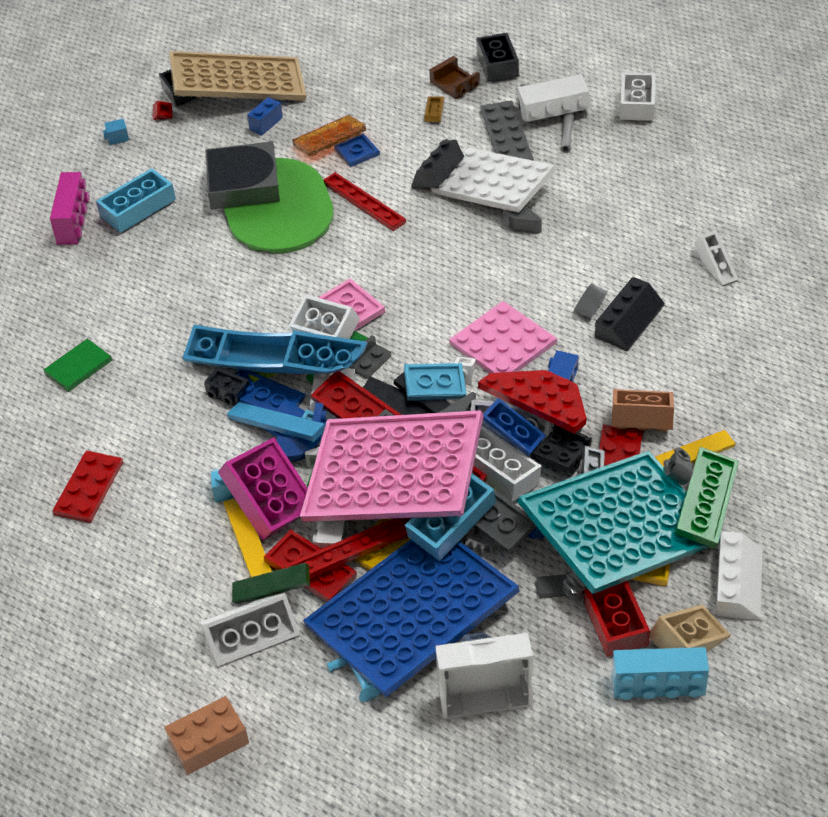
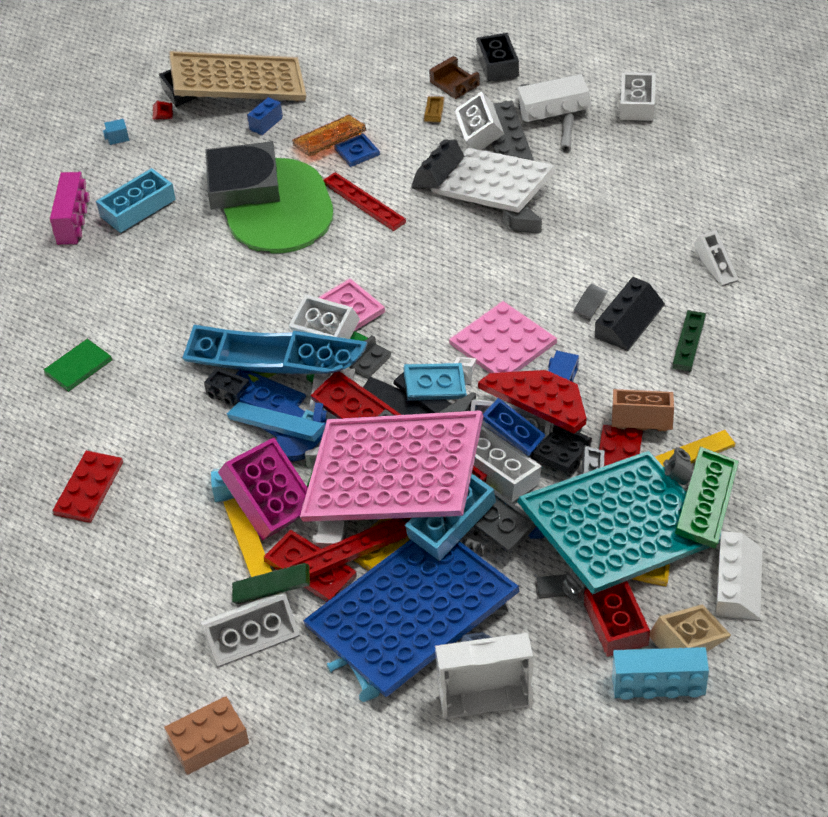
none -> white brick [455,92,504,150]
none -> dark green plate [672,310,706,372]

